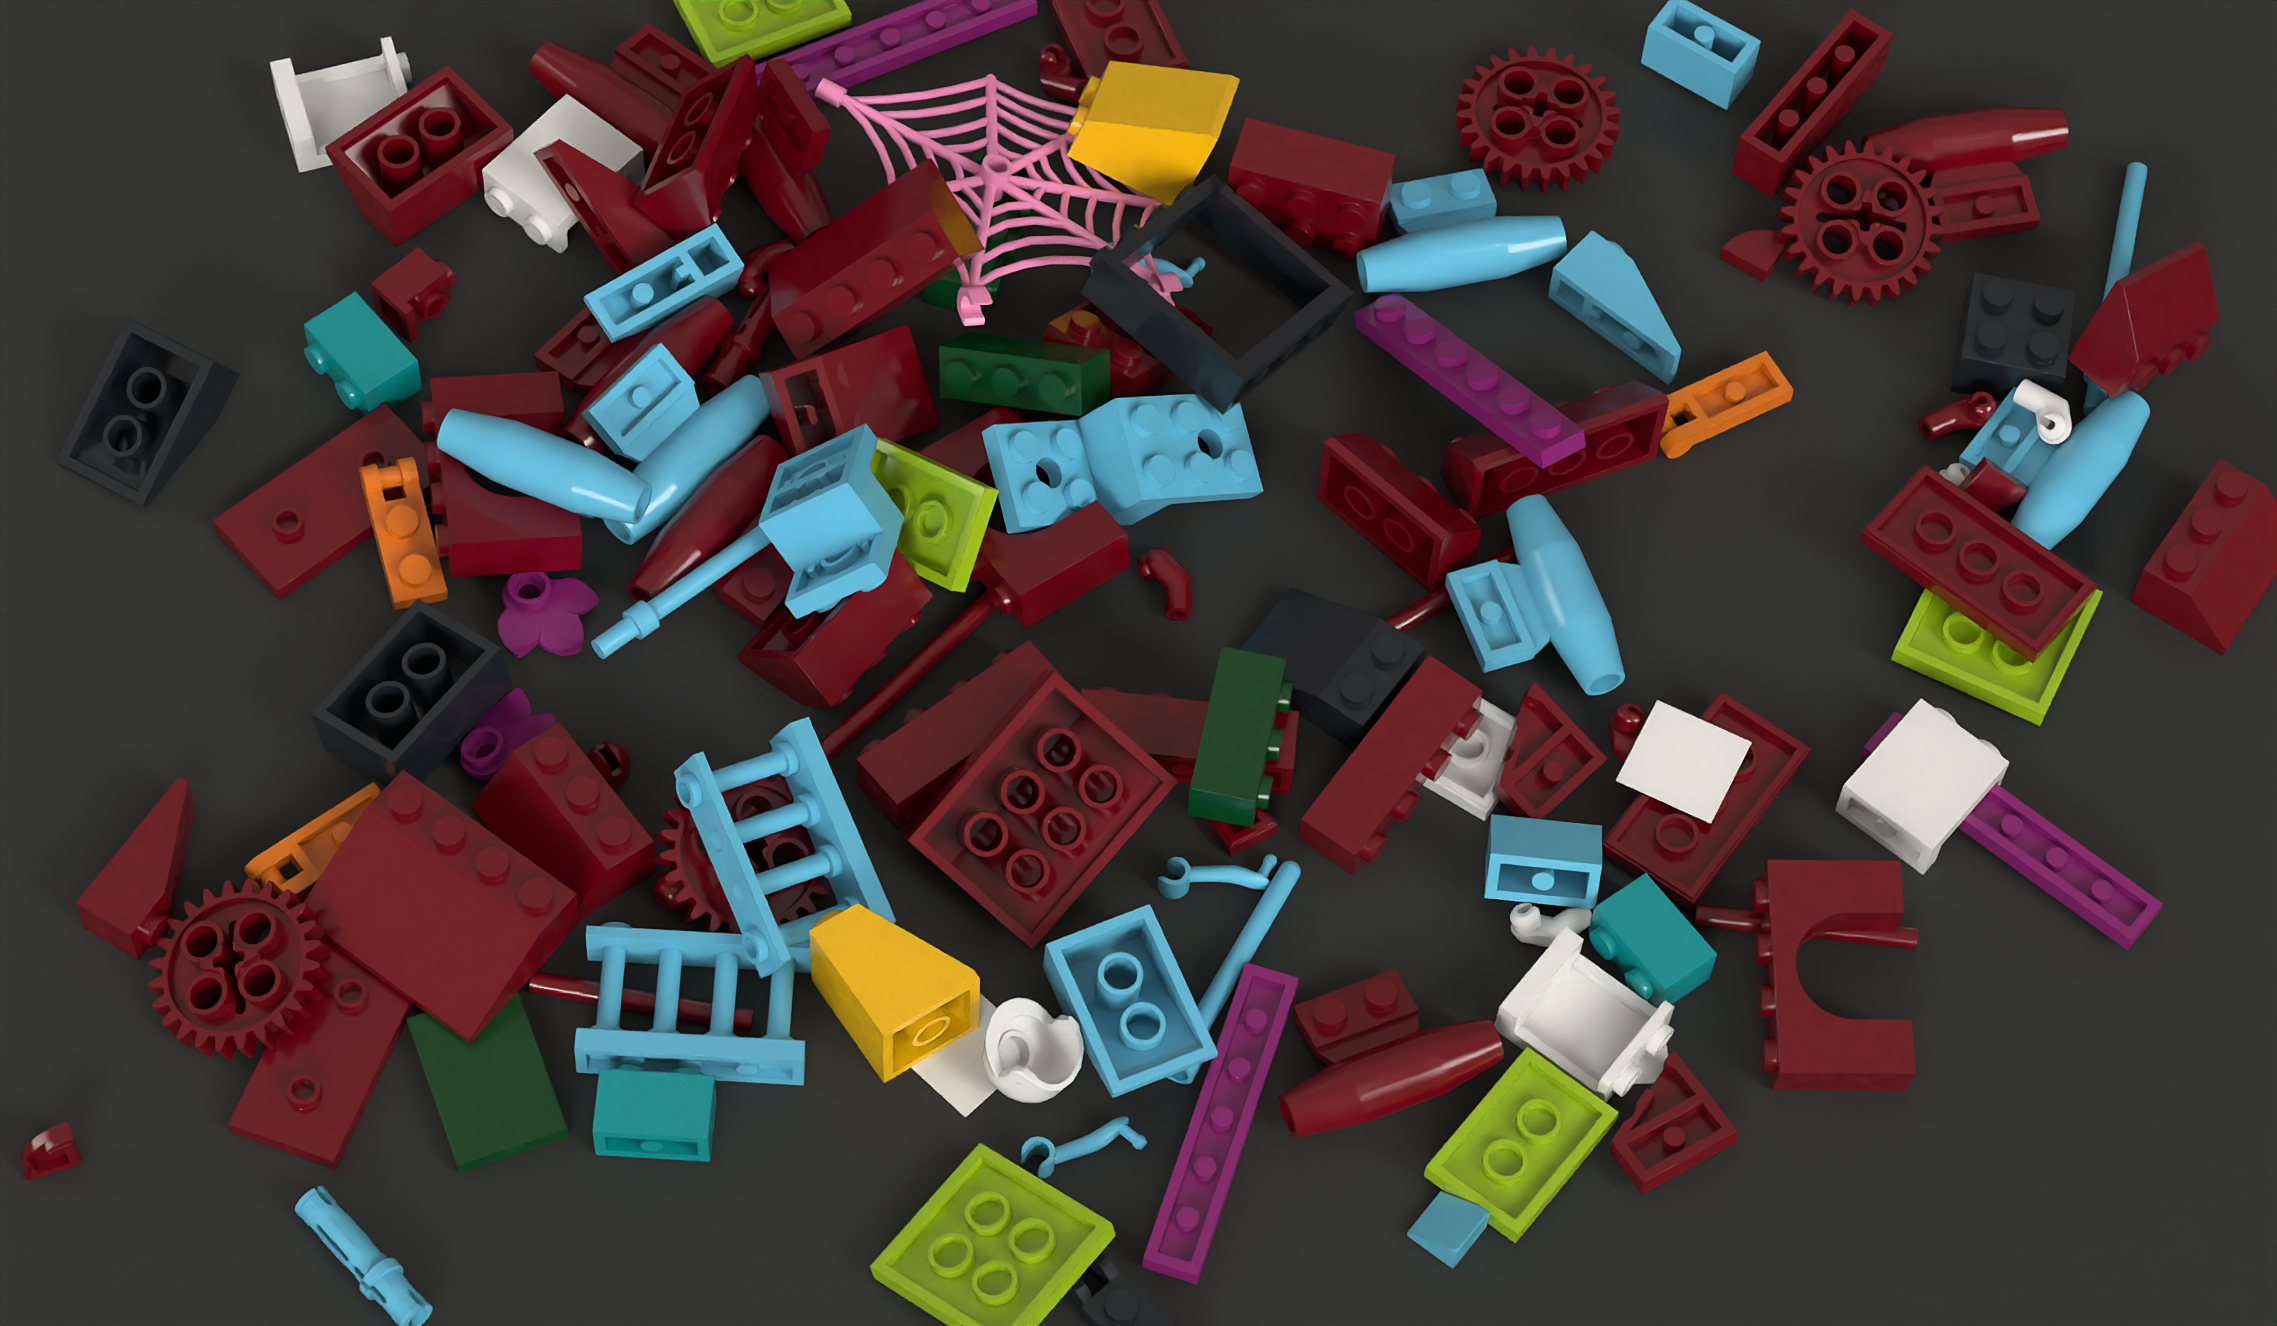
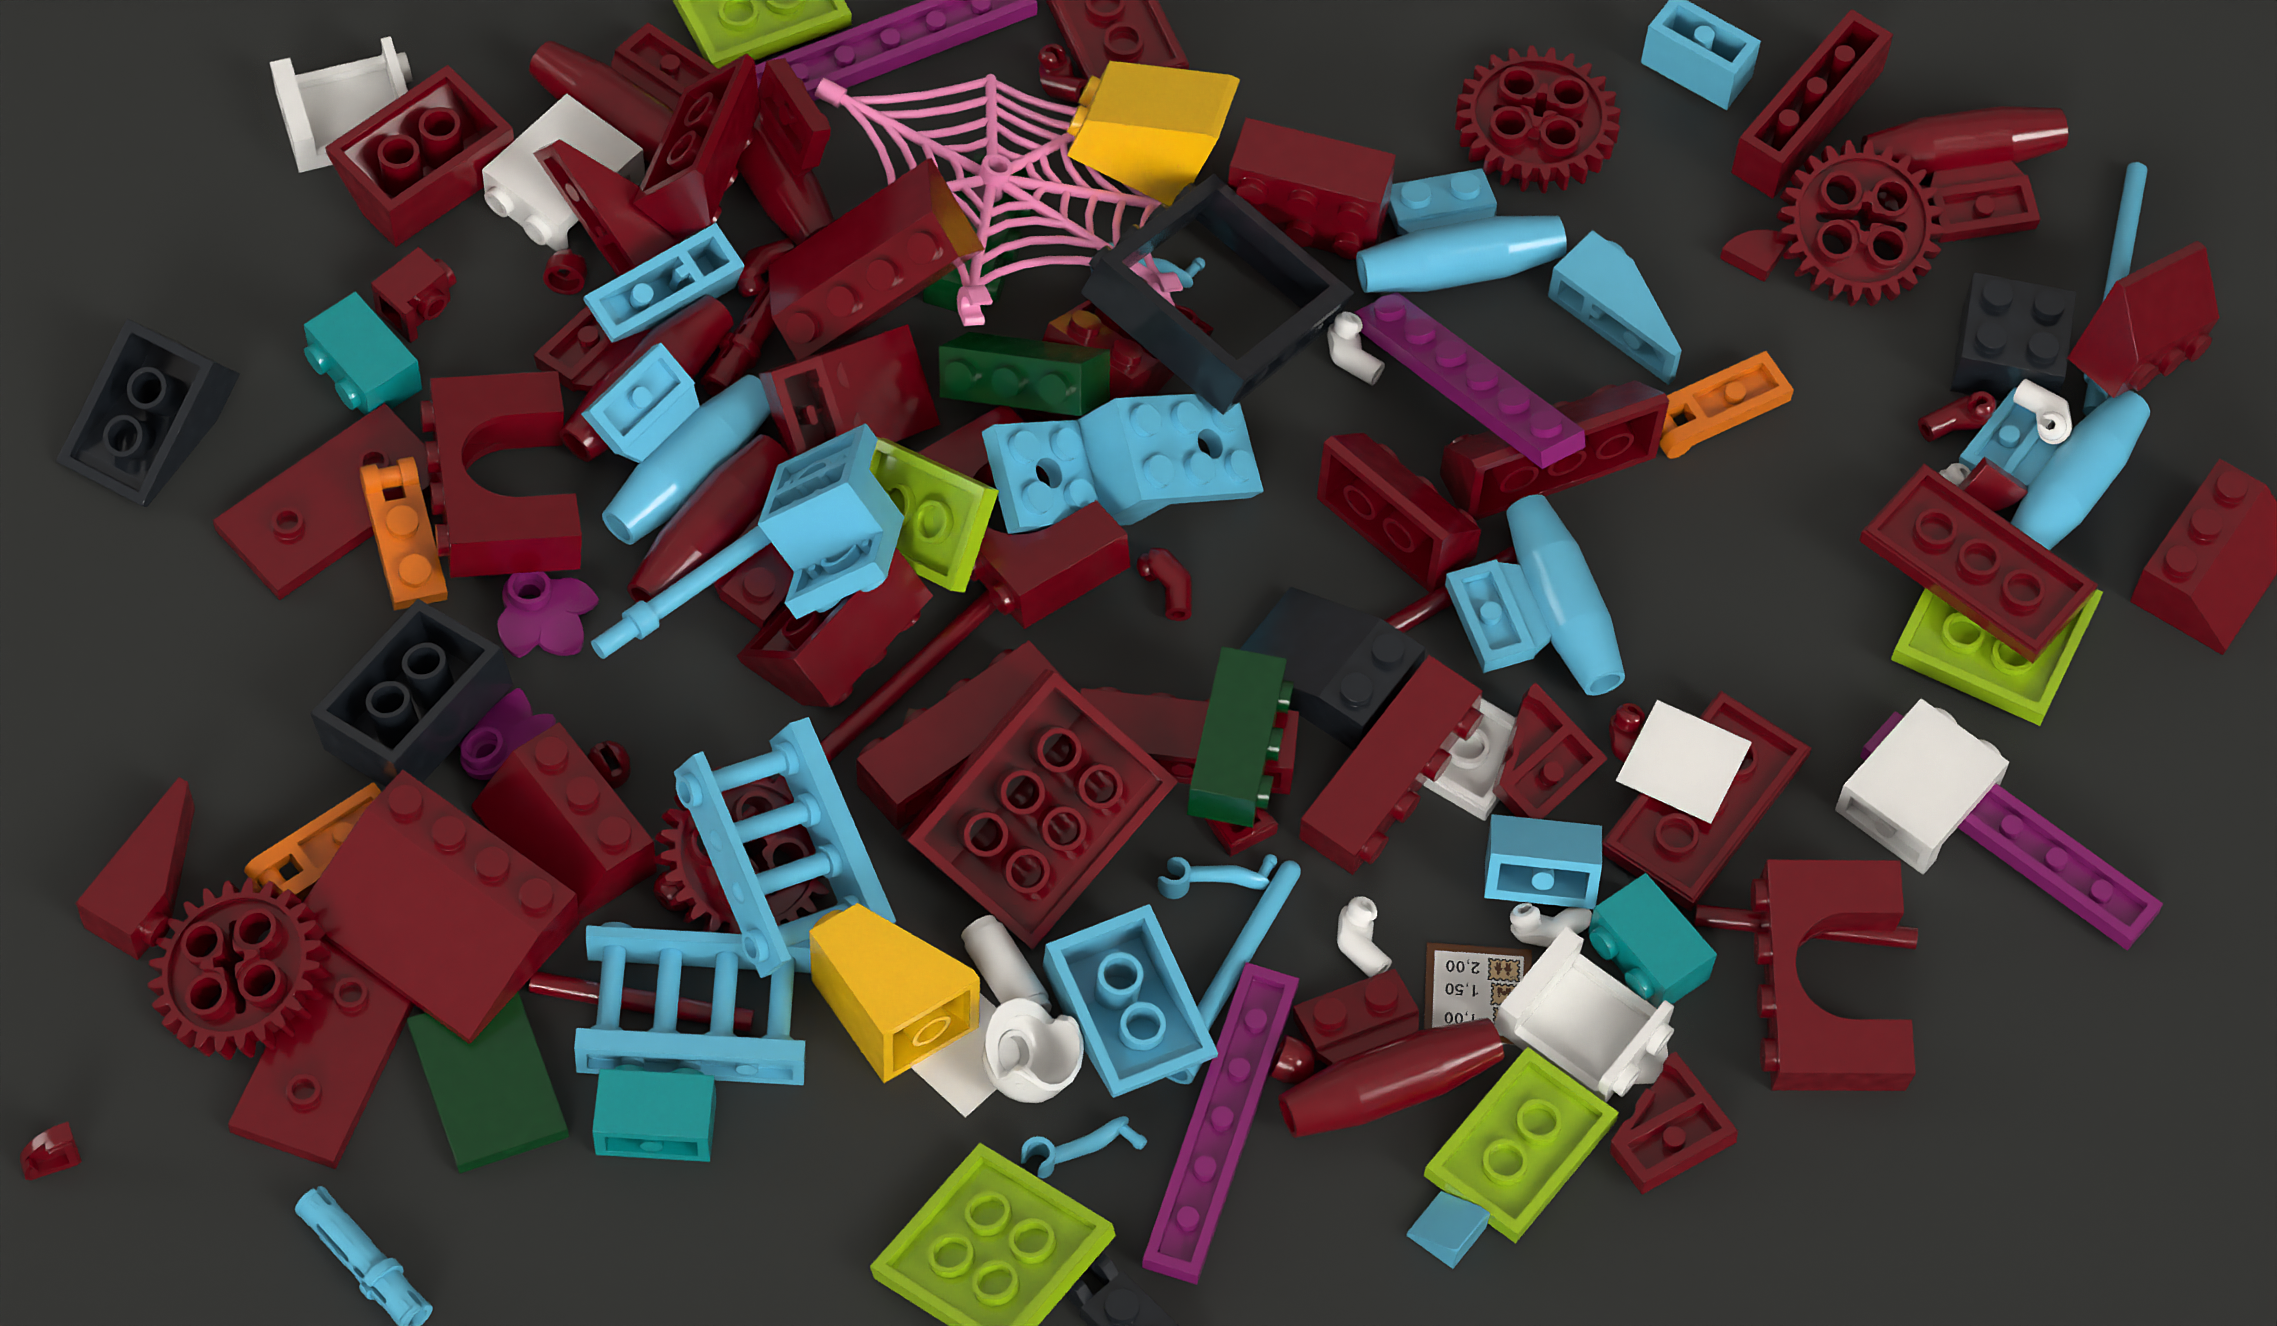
medium azure plate [437,408,652,525] -> none
none -> dark red hinge [543,249,587,295]
none -> white piece [961,915,1052,1013]
none -> dark red hinge [1269,1034,1315,1084]
none -> white arm [1327,312,1385,385]
none -> white arm [1337,896,1392,977]
none -> sticker [1424,942,1532,1045]

